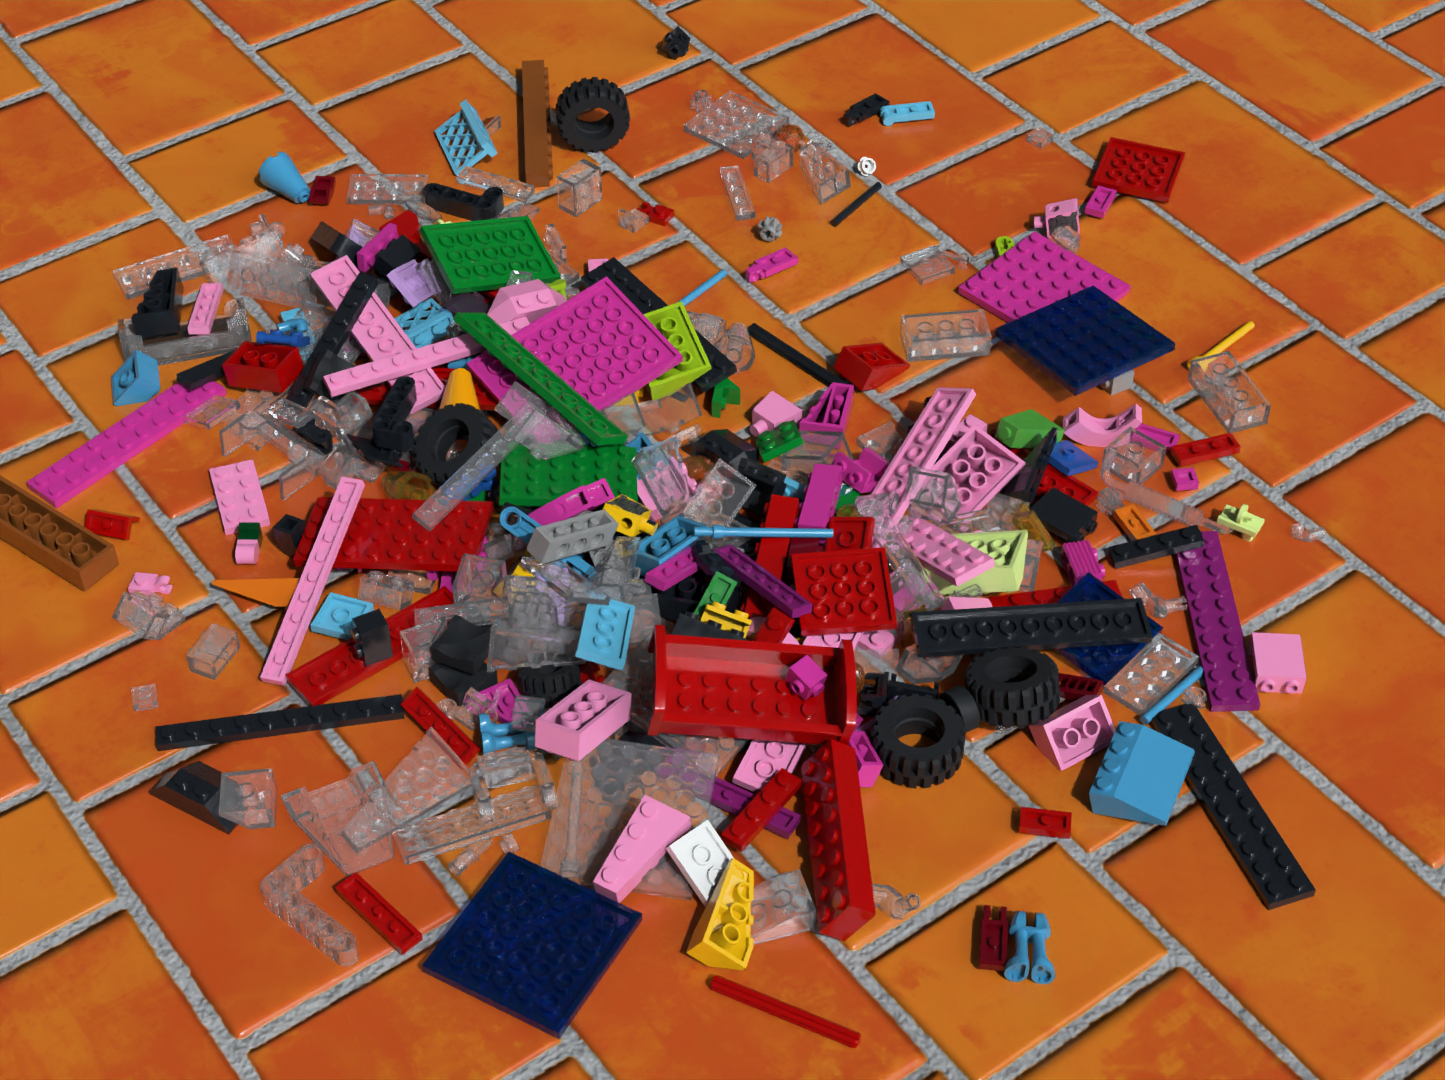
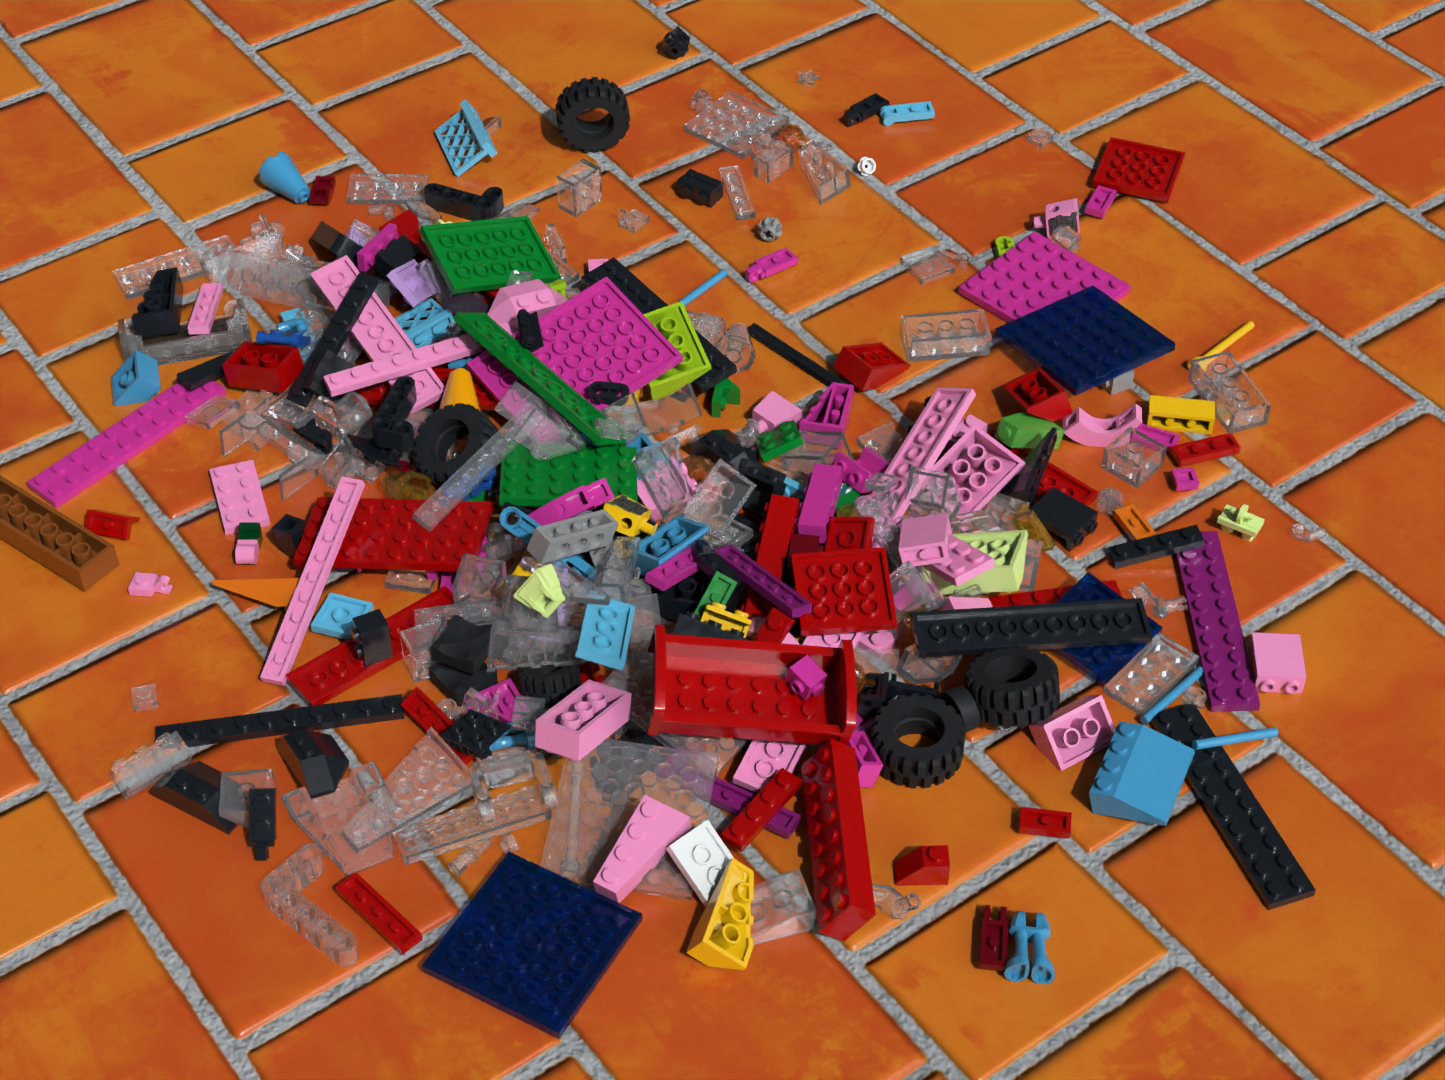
clear slope [112,591,186,640] -> none
clear brick [186,623,240,680] -> none
clear brick [357,571,414,610] -> none
clear plate [457,166,535,203] -> none
dark orange brick [522,60,553,188] -> none
red plate [637,202,674,227] -> none
dark azure bar [694,525,834,539] -> none
red axle [710,975,861,1048] -> none
black bar [831,182,882,227] -> none
blue plate [1048,440,1098,476] -> none
dark red slope [1059,673,1104,701] -> none
dark pink brick [1061,540,1105,586] -> none
clear piece [1100,446,1233,535] -> none
none -> clear brick [109,731,193,800]
none -> black hinge [249,788,277,860]
none -> black wedge [277,730,349,799]
none -> black hinge [441,709,511,761]
none -> yellowish green piece [514,564,565,618]
none -> black hinge [517,309,544,352]
none -> black beam [588,381,630,406]
none -> clear plate [594,418,637,440]
none -> black brick [678,169,723,208]
none -> clear piece [737,419,760,447]
none -> clear plate [798,70,820,87]
none -> clear plate [865,472,896,493]
none -> red slope [894,845,950,886]
none -> bright pink panel [898,513,952,568]
none -> red slope [1002,367,1073,422]
none -> yellow brick [1146,395,1215,435]
none -> dark azure bar [1192,727,1278,750]

